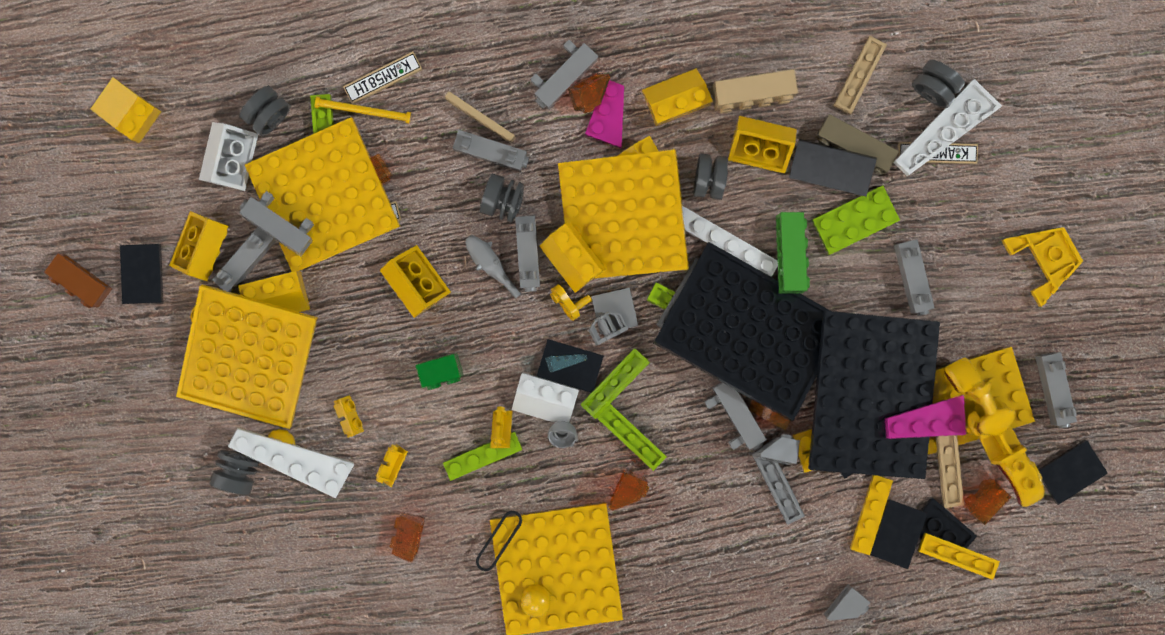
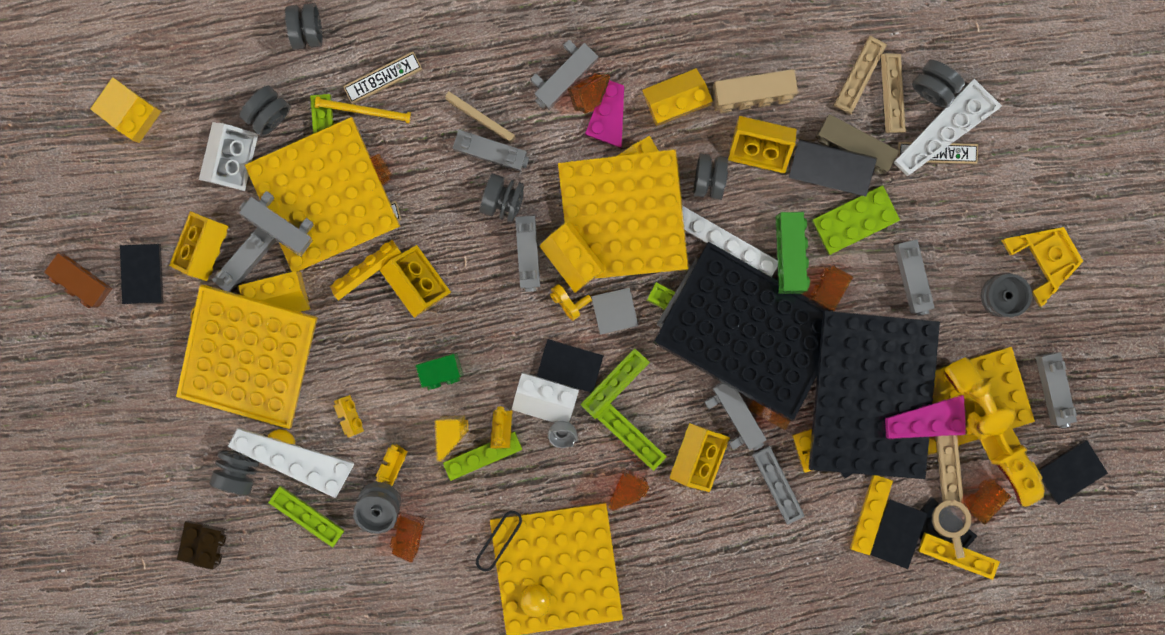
light grey piece [465,234,521,299] -> none
clear light blue slope [545,354,588,373] -> none
light grey piece [588,312,628,346] -> none
light grey slope [752,434,800,465] -> none
light grey slope [824,584,870,621] -> none
none -> dark brown plate [177,521,226,570]
none -> lime plate [268,486,345,548]
none -> dark grey wheel [285,3,323,50]
none -> yellow plate [330,240,401,301]
none -> dark grey wheel [354,482,401,534]
none -> yellow slope [435,415,469,461]
none -> yellow slope [669,423,730,492]
none -> clear orange brick [810,265,853,311]
none -> tan tile [881,53,906,133]
none -> piece [932,500,971,559]
none -> dark grey wheel [980,274,1032,317]

